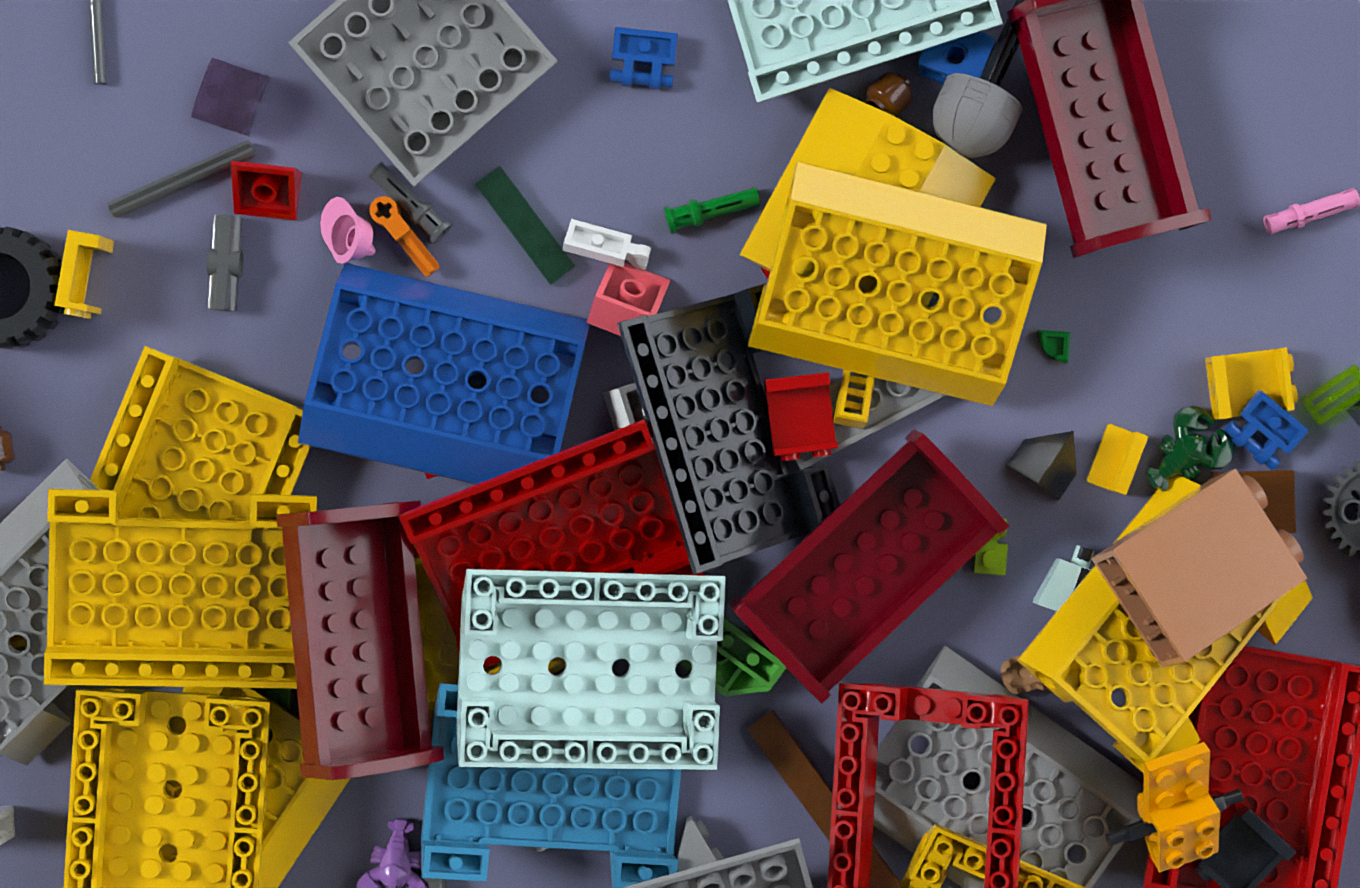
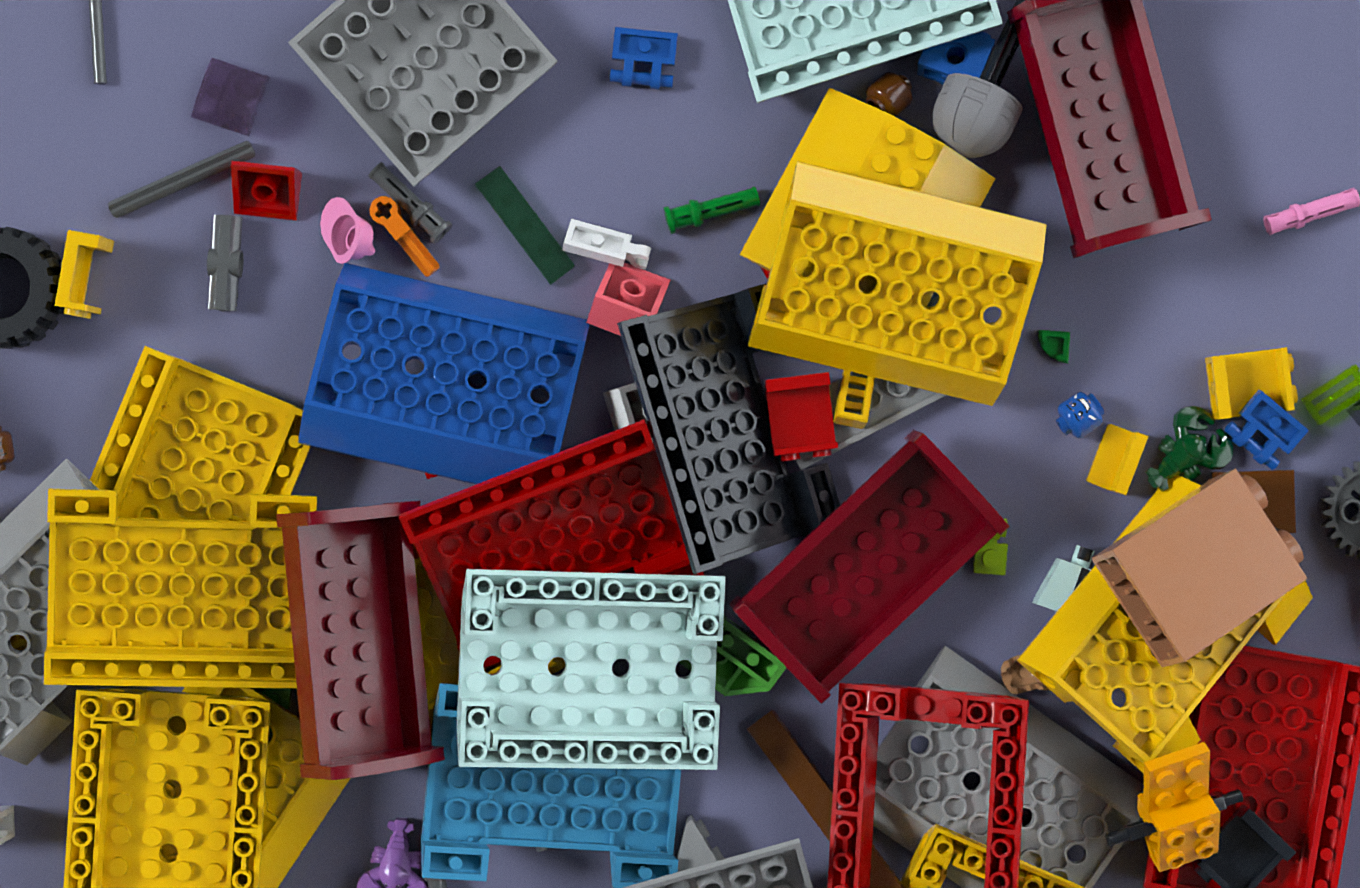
black slope [1007,431,1077,500] -> none
none -> blue head [1056,392,1105,439]

